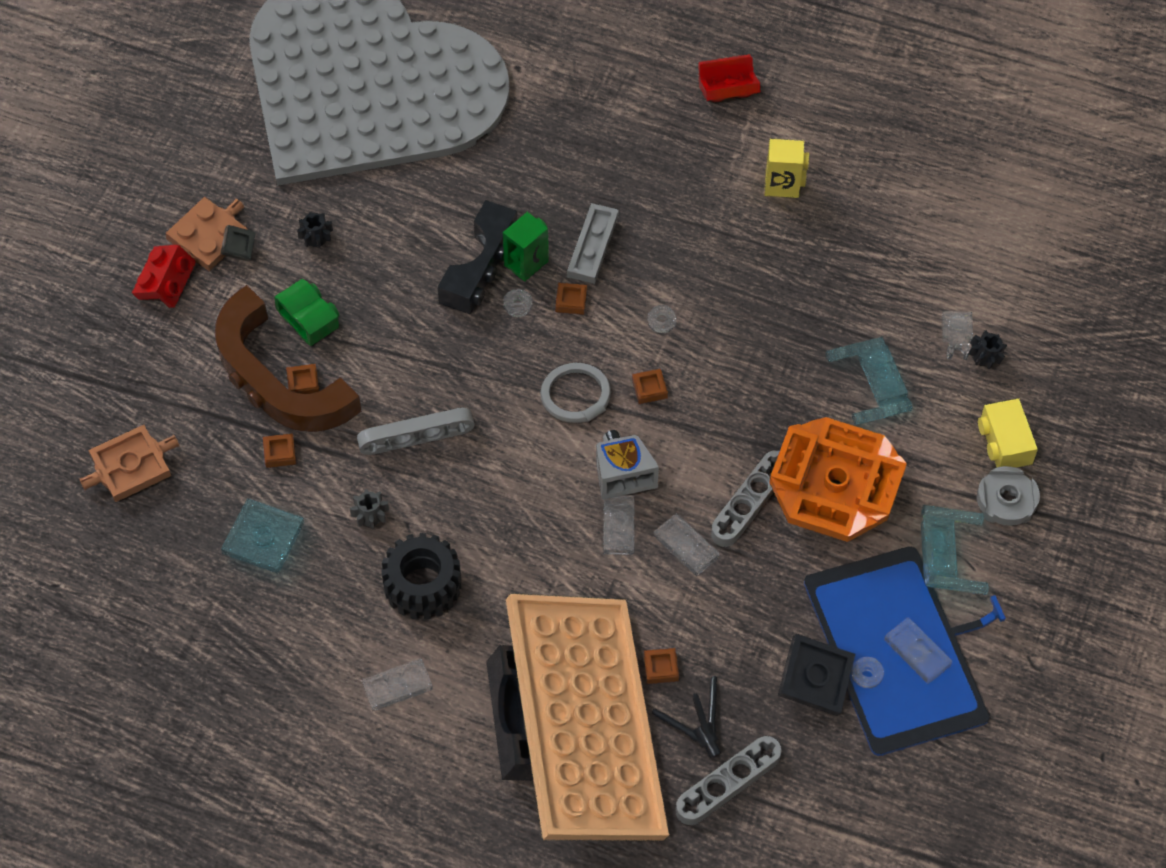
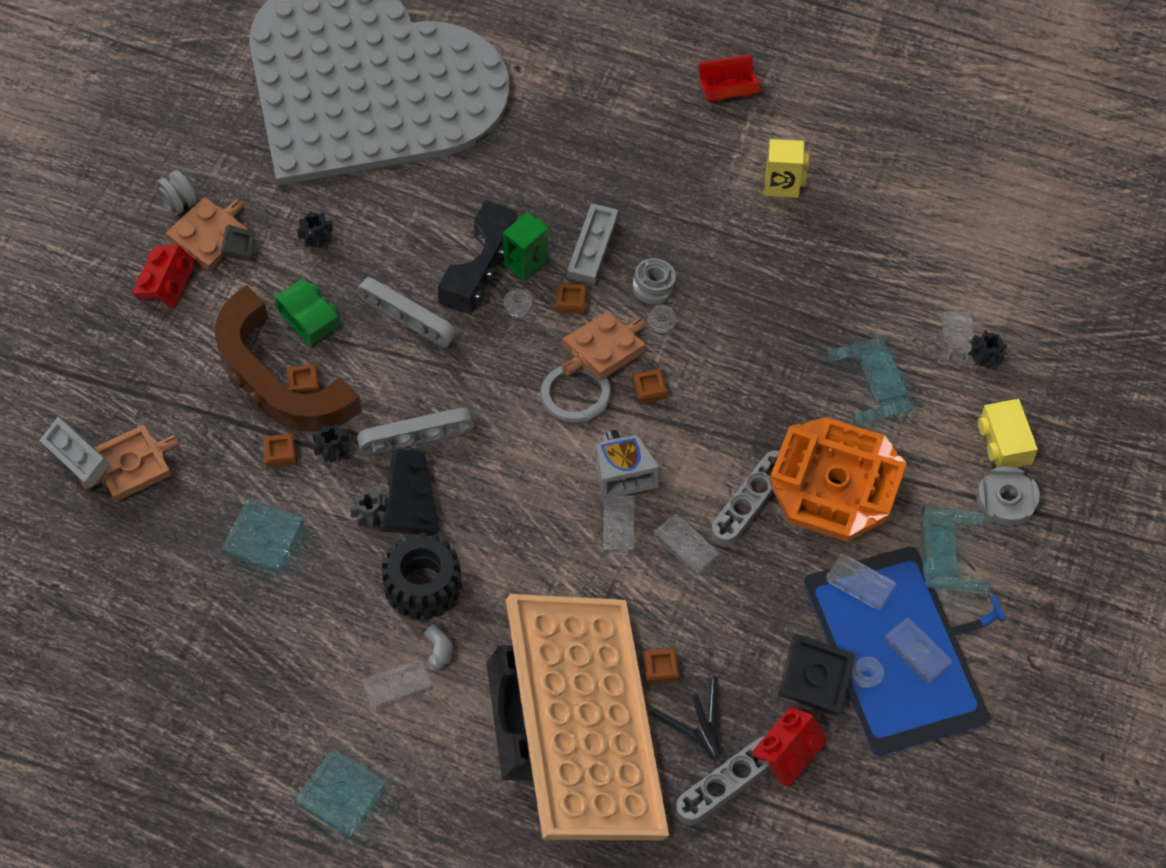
none -> light grey plate [39,417,111,487]
none -> light grey wheel [156,170,197,216]
none -> clear light blue plate [294,748,387,837]
none -> black gear [312,424,350,463]
none -> light grey beam [356,277,457,348]
none -> black wing [380,449,440,536]
none -> light grey arm [424,624,454,670]
none -> nougat plate [561,311,646,380]
none -> light grey wheel [632,258,676,305]
none -> red bracket [752,707,827,787]
none -> clear plate [825,553,896,611]

